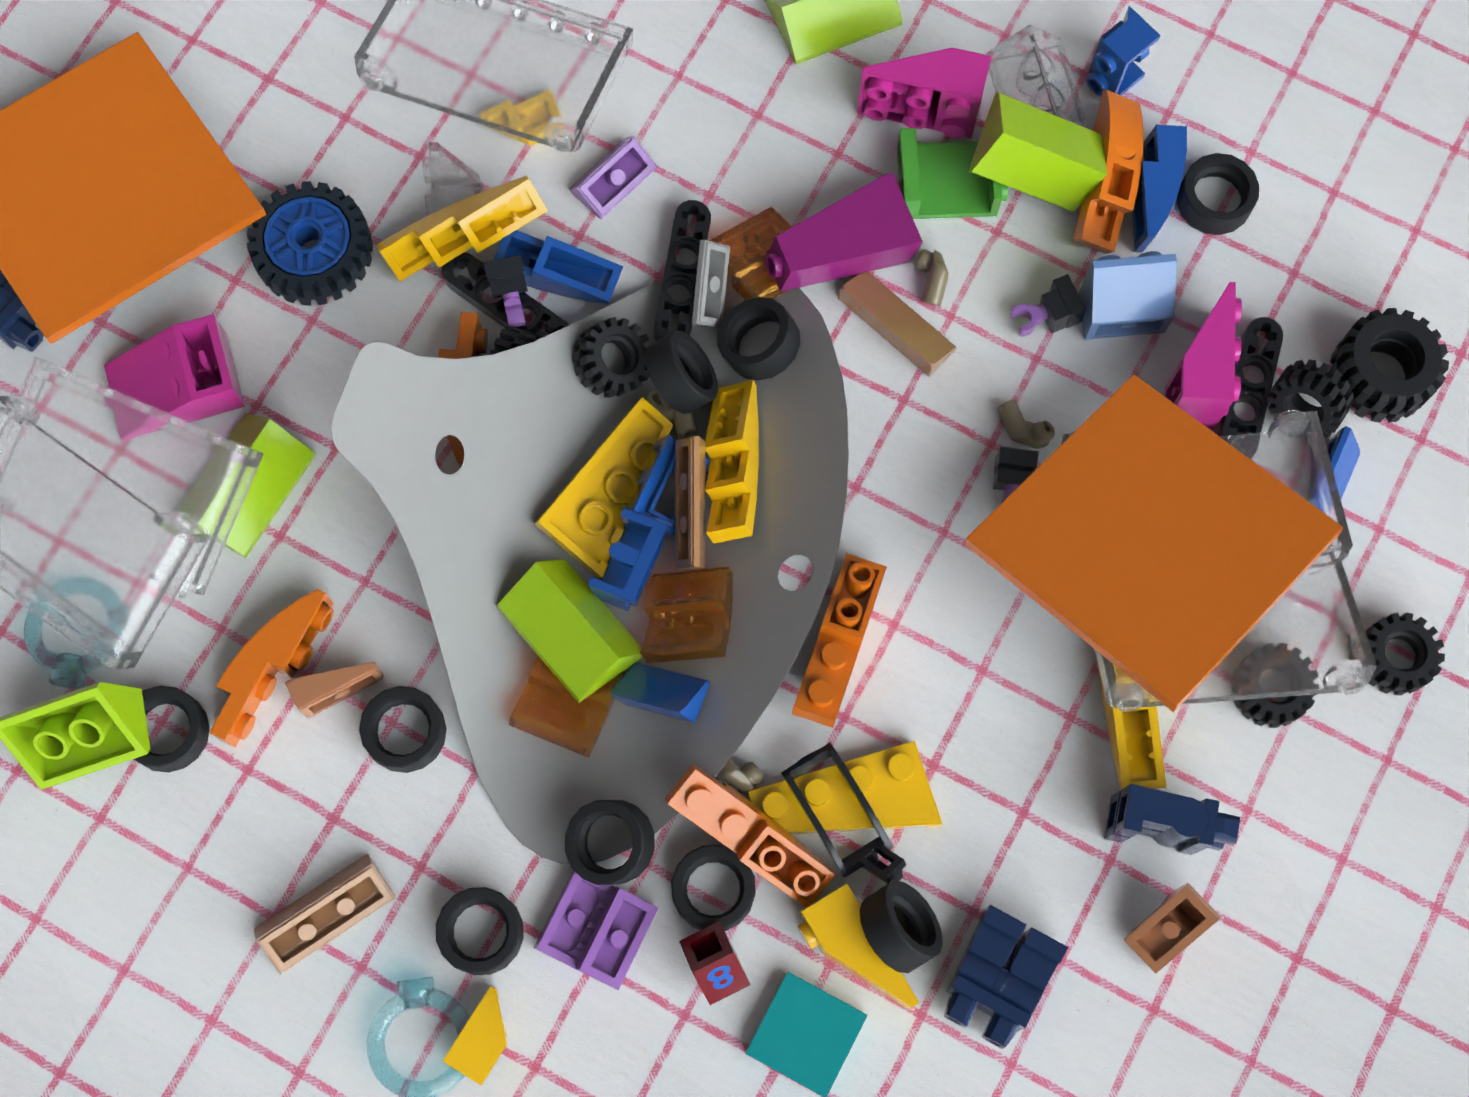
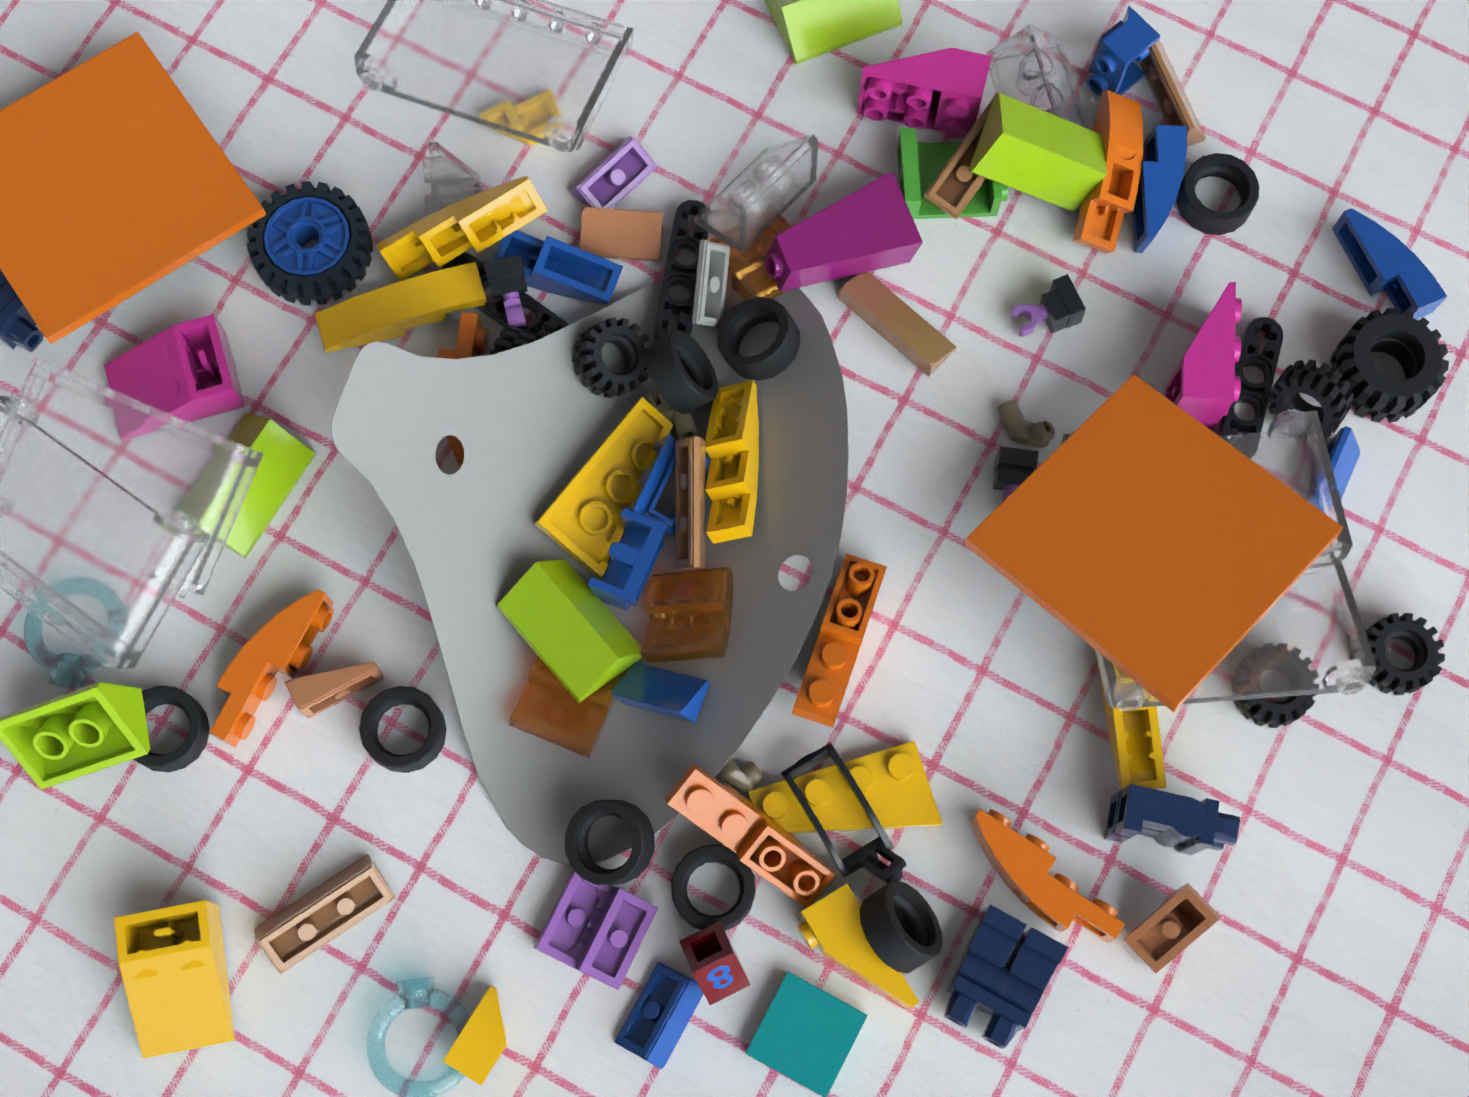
black tyre [436,887,524,975] -> none
dark tan arm [915,249,948,306] -> none
slope [1078,251,1177,340] -> none
none -> yellow slope [114,900,235,1059]
none -> yellow slope [315,262,486,353]
none -> nougat slope [580,207,664,262]
none -> blue slope [614,961,703,1069]
none -> clear slope [693,134,818,253]
none -> medium nougat slope [922,97,994,220]
none -> orange slope [970,809,1125,943]
none -> medium nougat slope [1139,40,1206,147]
none -> blue slope [1332,208,1447,320]

